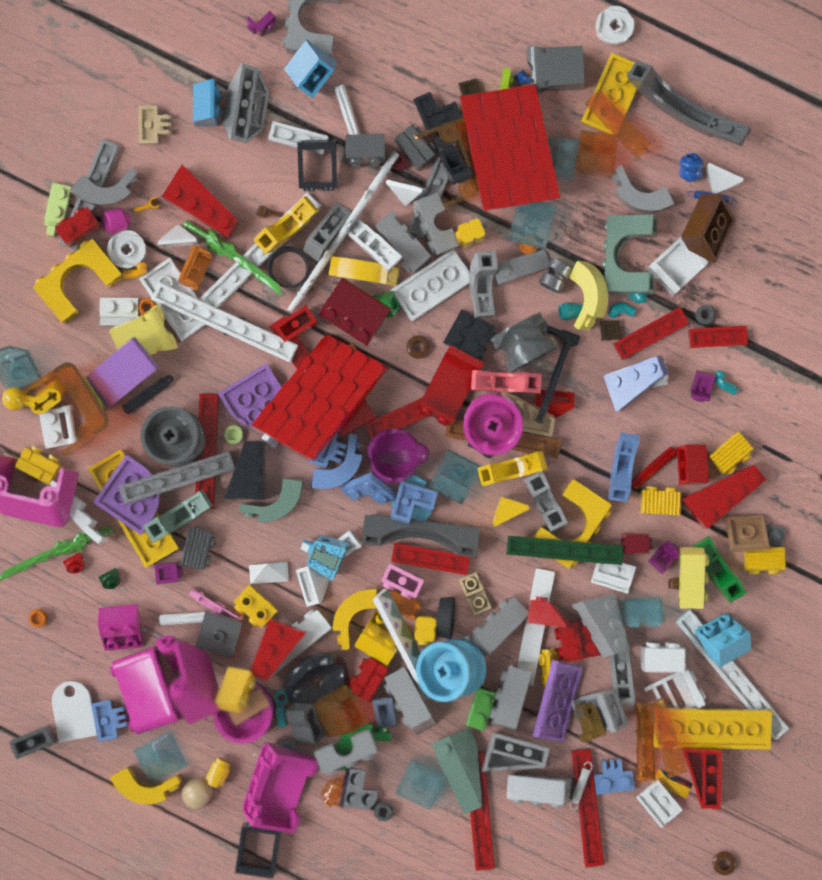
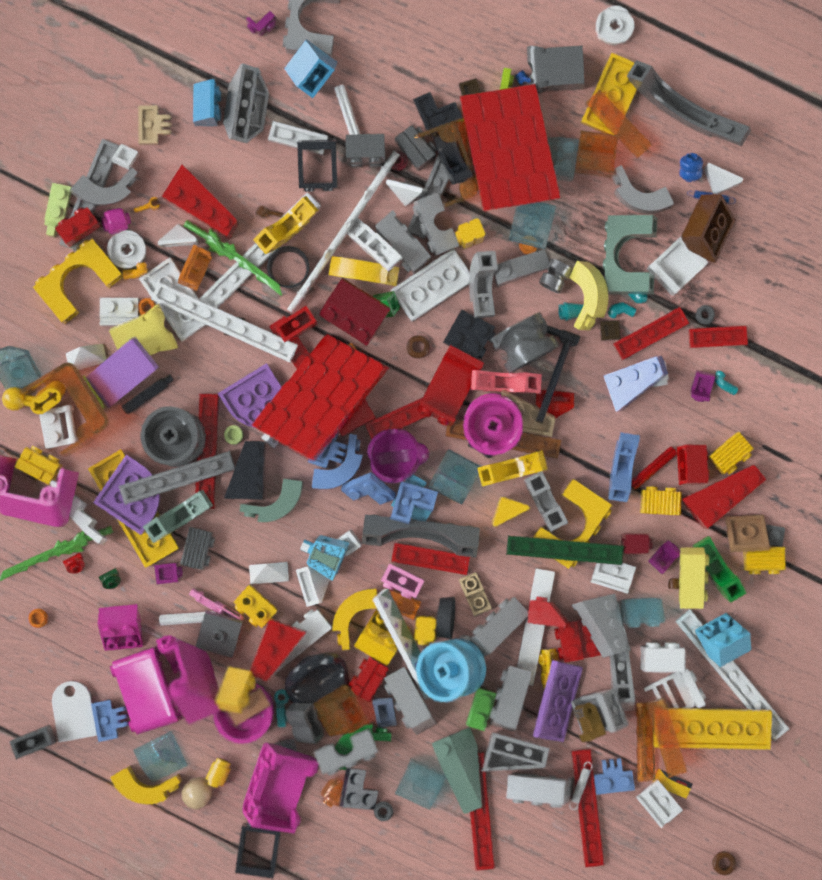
light grey slope [303,202,352,261] -> none
red wedge [682,748,722,810] -> none
none -> white slope [66,344,107,372]
none -> white plate [112,144,138,170]

